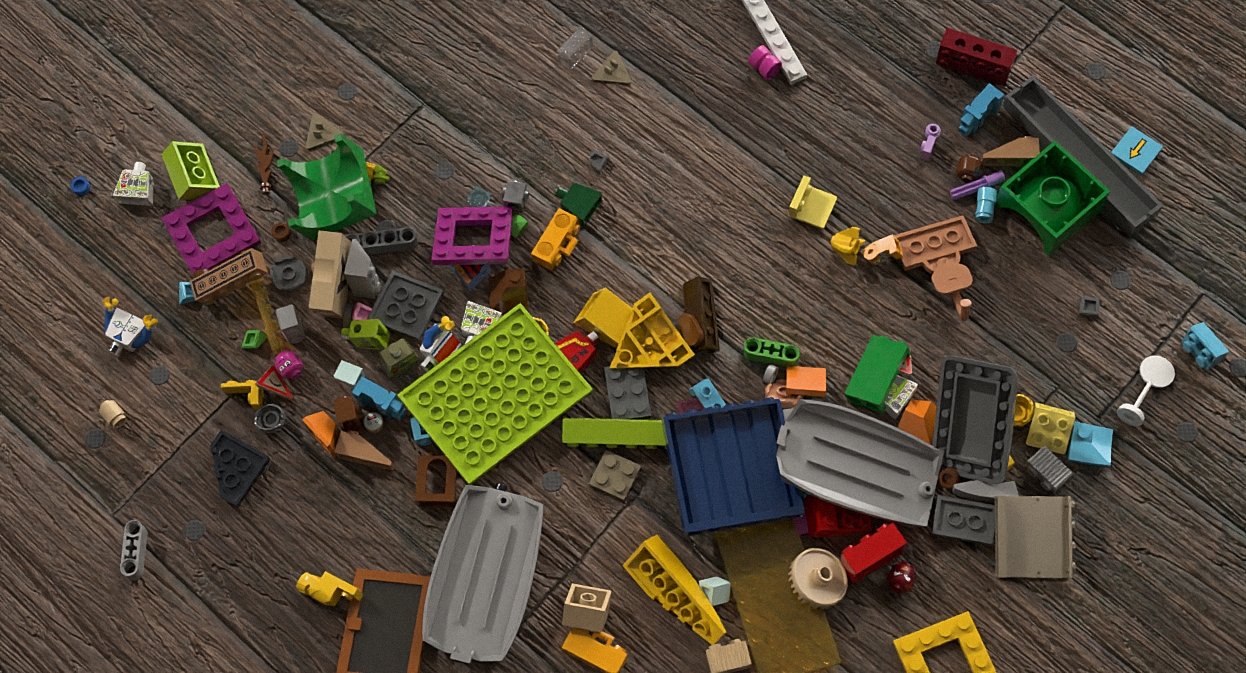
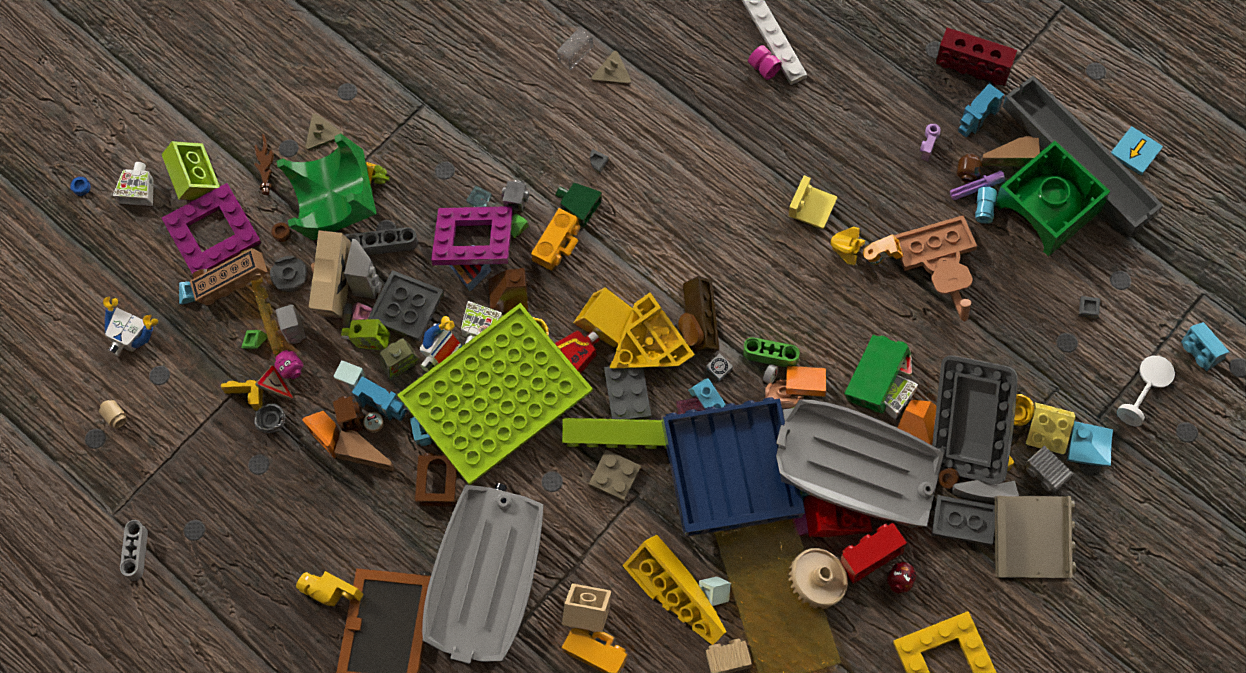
black plate [210,430,270,508] -> none
none -> light grey tile [706,353,733,381]

